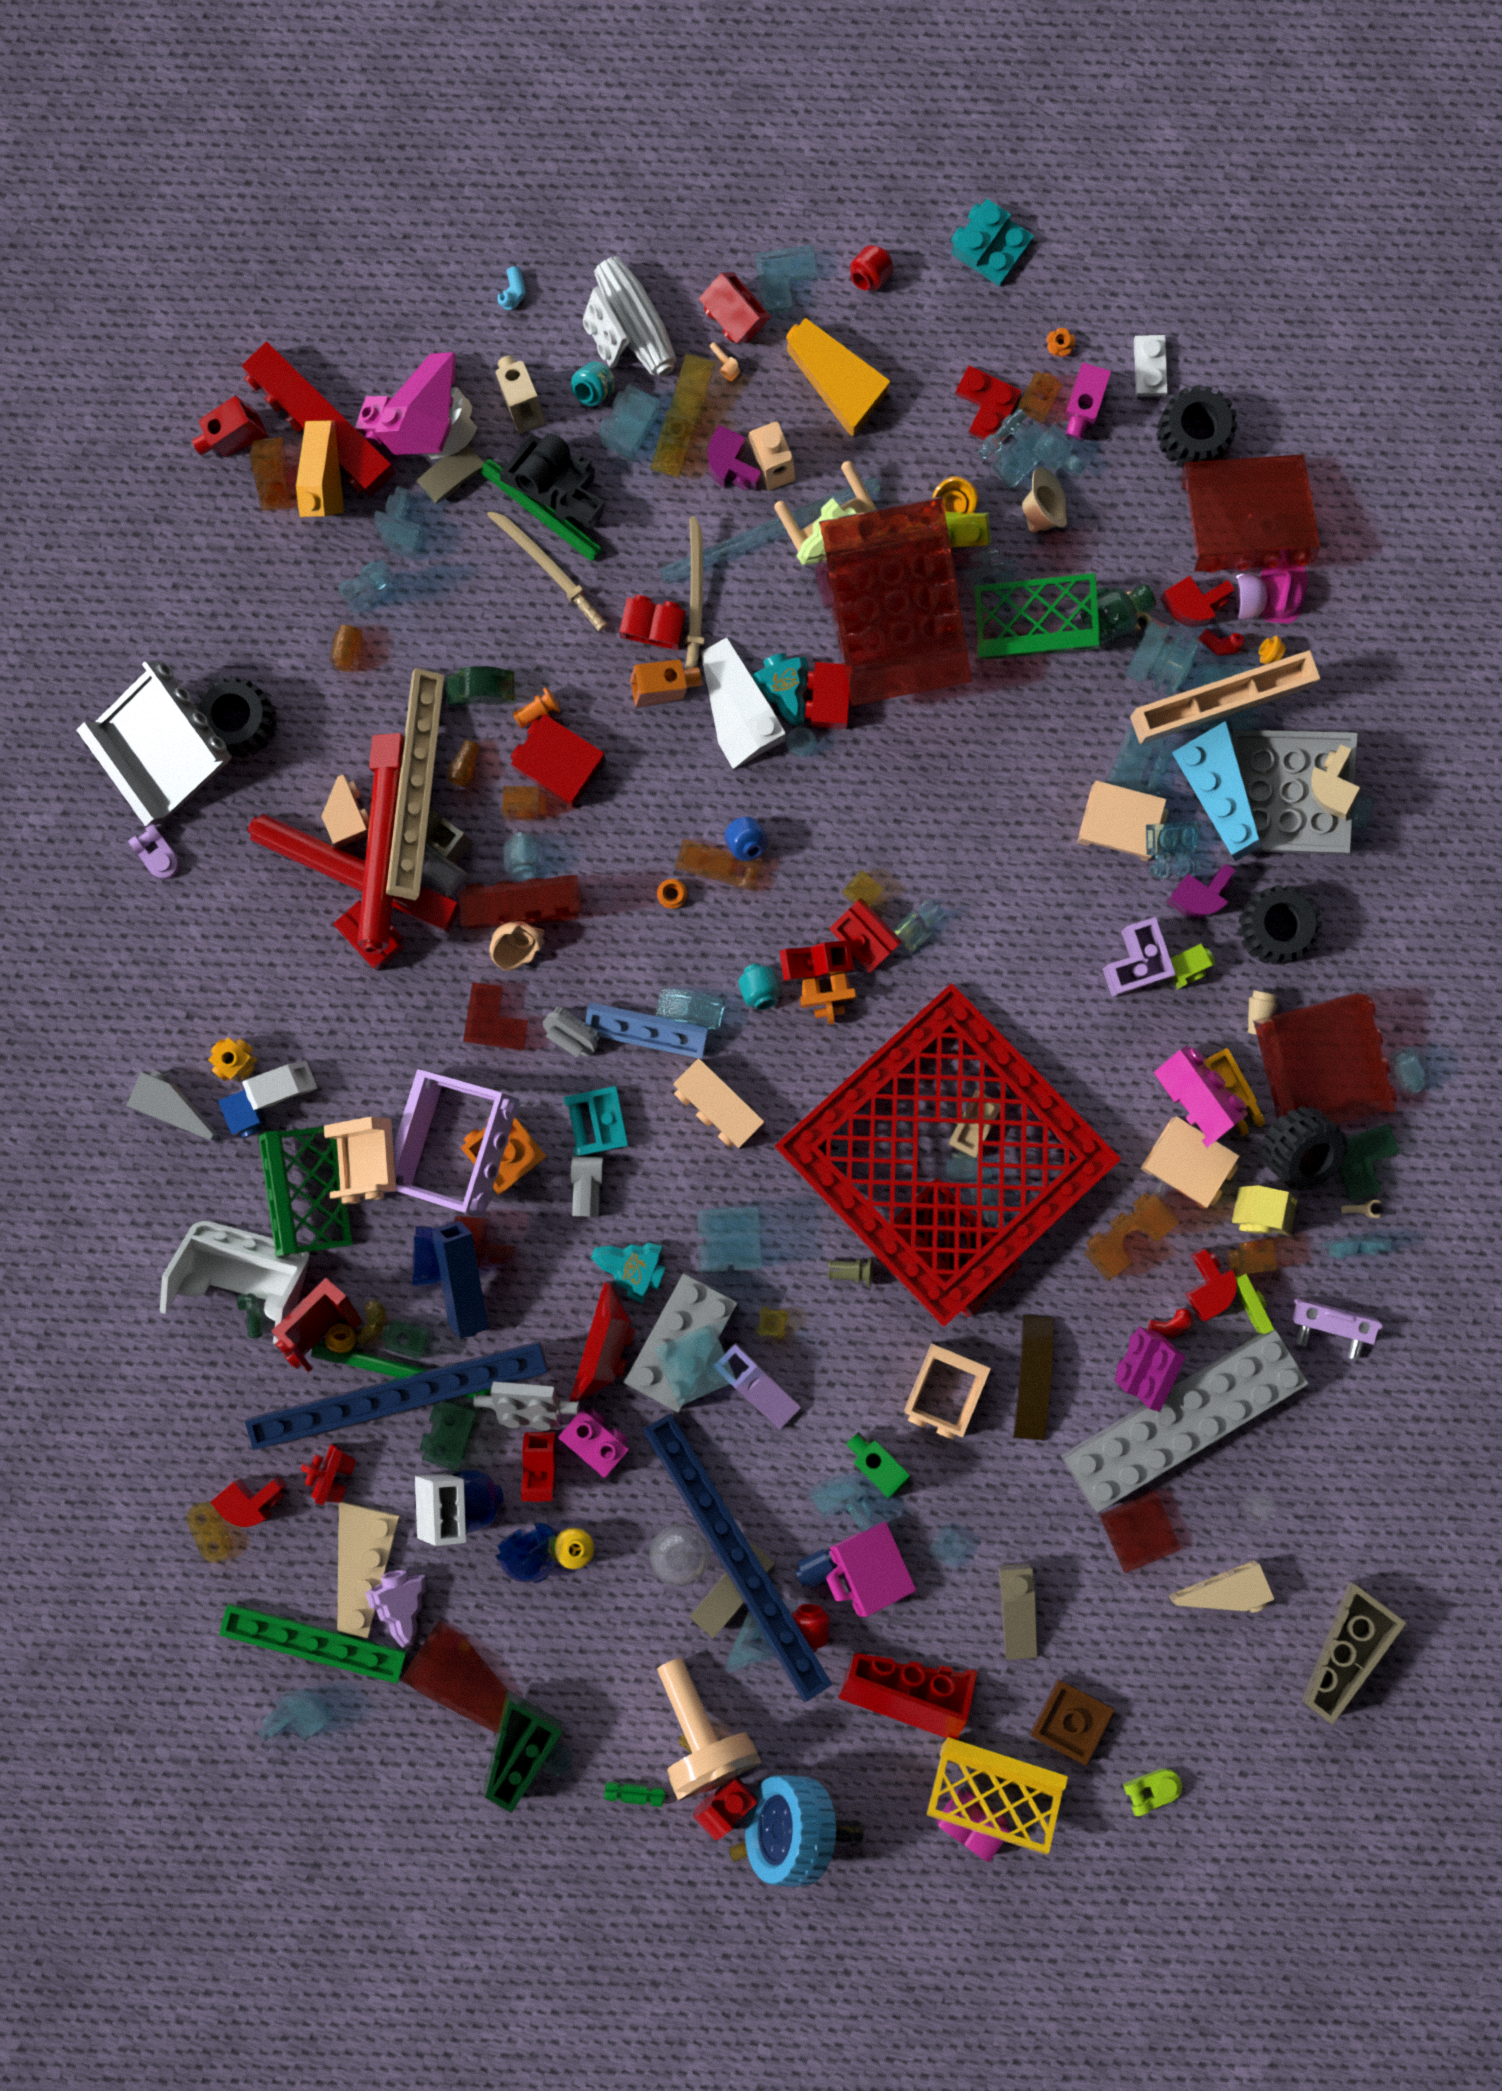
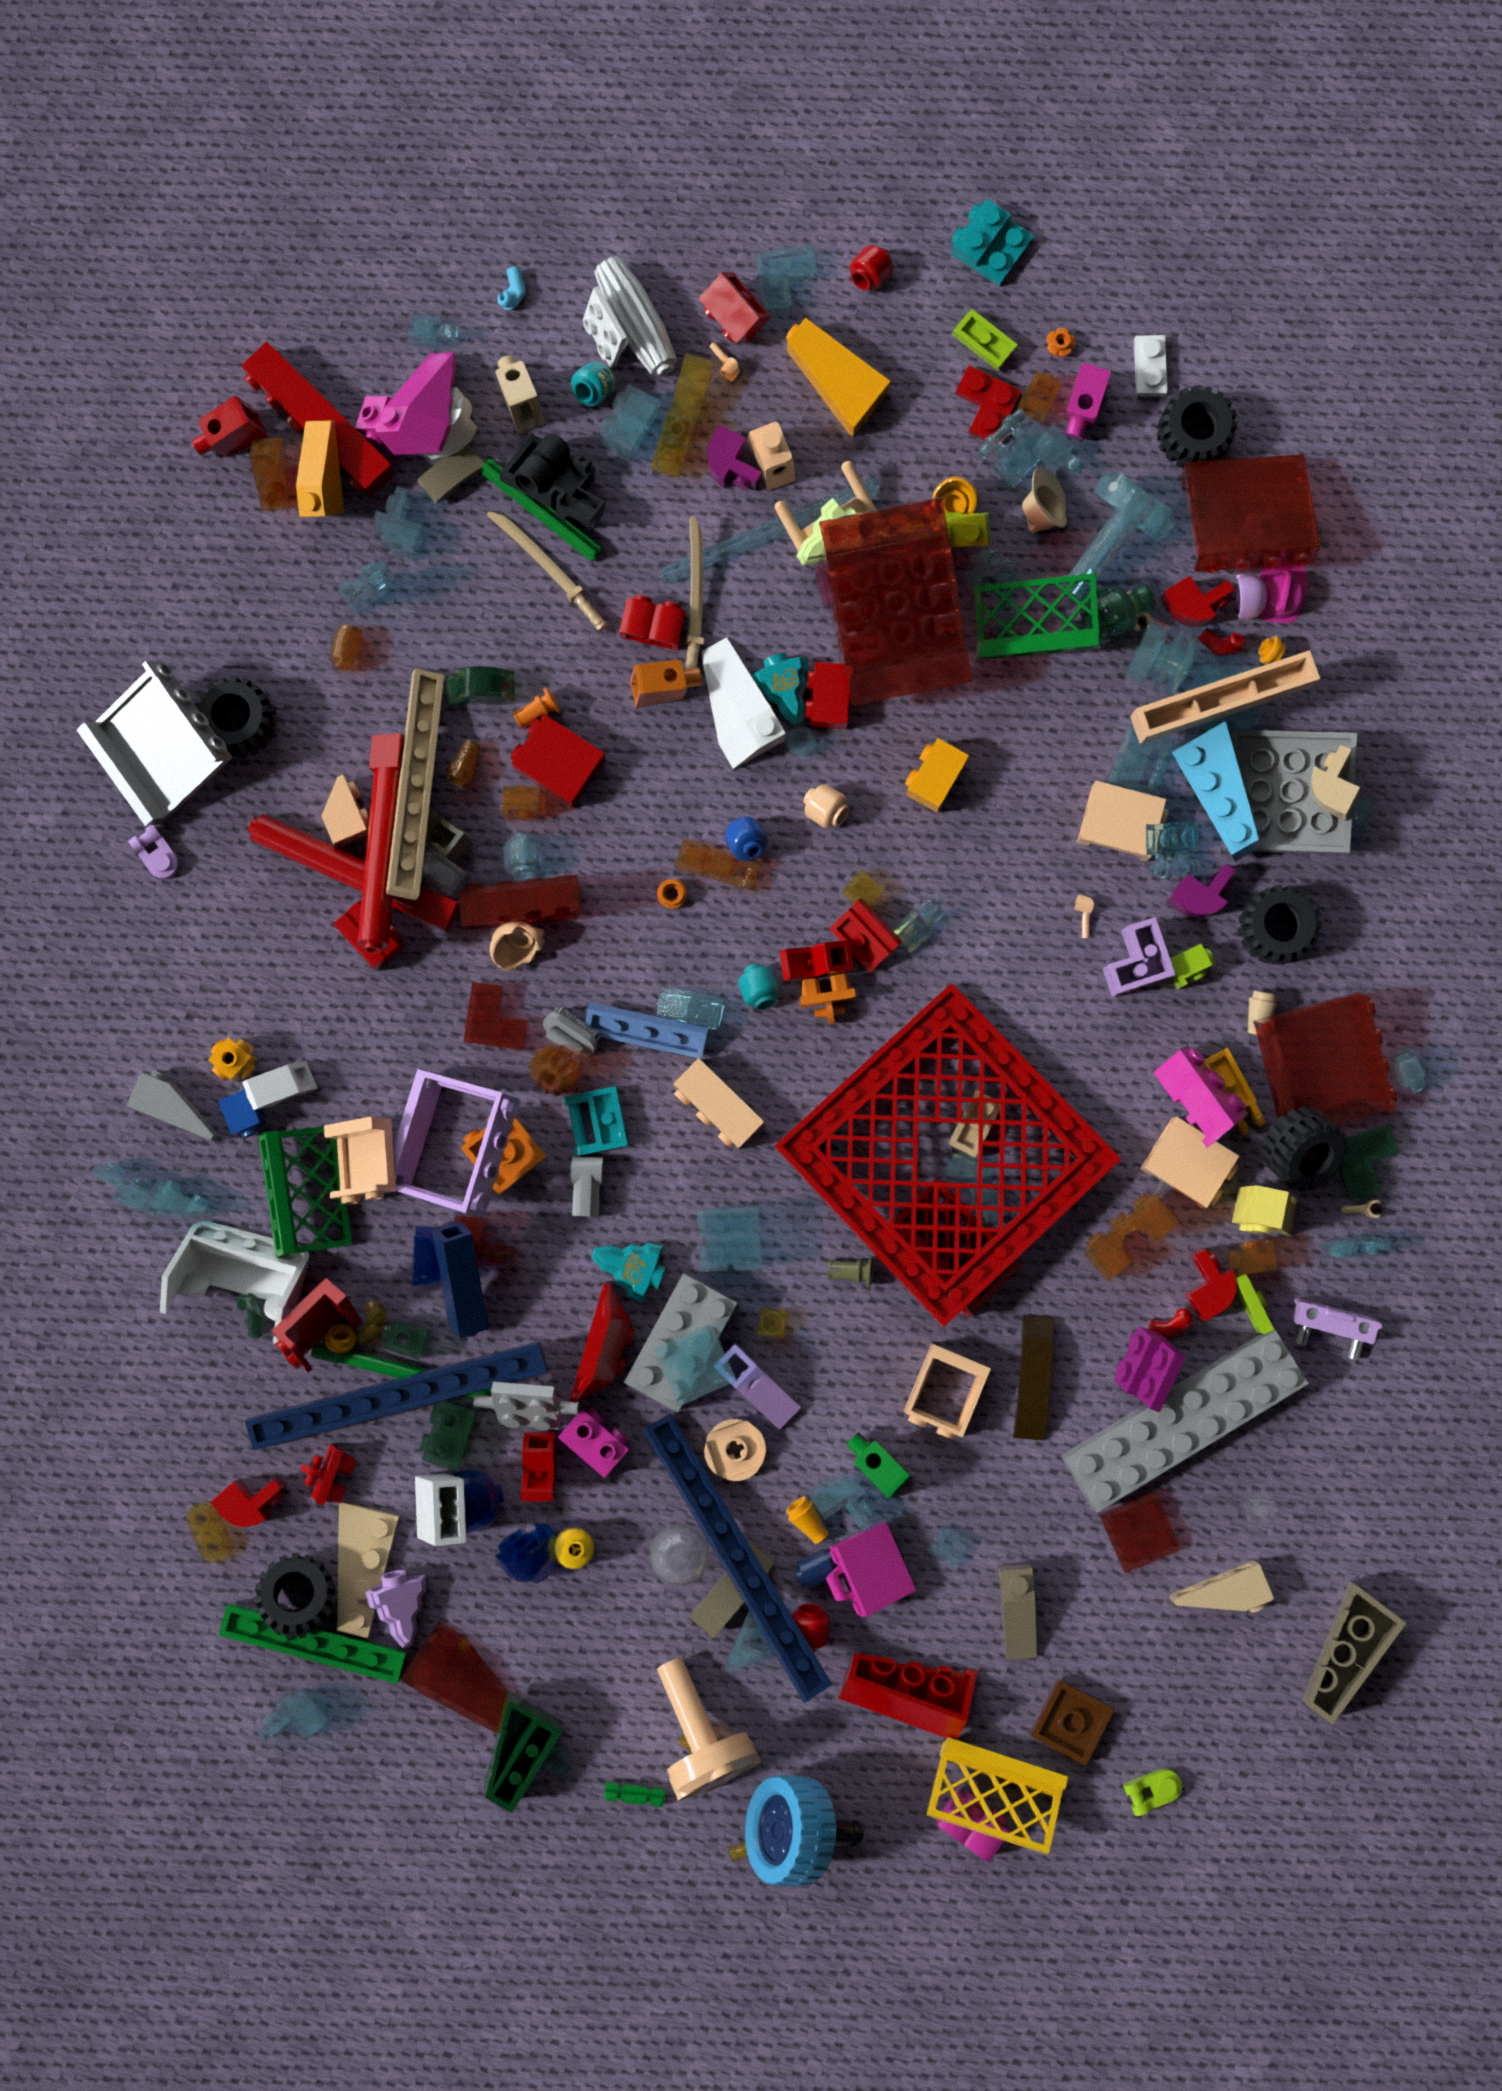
red brick [693,1776,758,1841] -> none
none -> clear light blue slope [91,1161,216,1218]
none -> black tyre [254,1553,337,1639]
none -> clear light blue plate [407,313,462,350]
none -> clear orange gear [527,1043,581,1097]
none -> light nougat plate [704,1418,766,1481]
none -> light orange cone [786,1496,829,1544]
none -> light nougat head [803,784,850,829]
none -> light orange brick [905,738,969,813]
none -> lime plate [952,308,1018,371]
none -> clear light blue piece [1061,471,1175,601]
none -> light nougat hand [1074,895,1094,938]

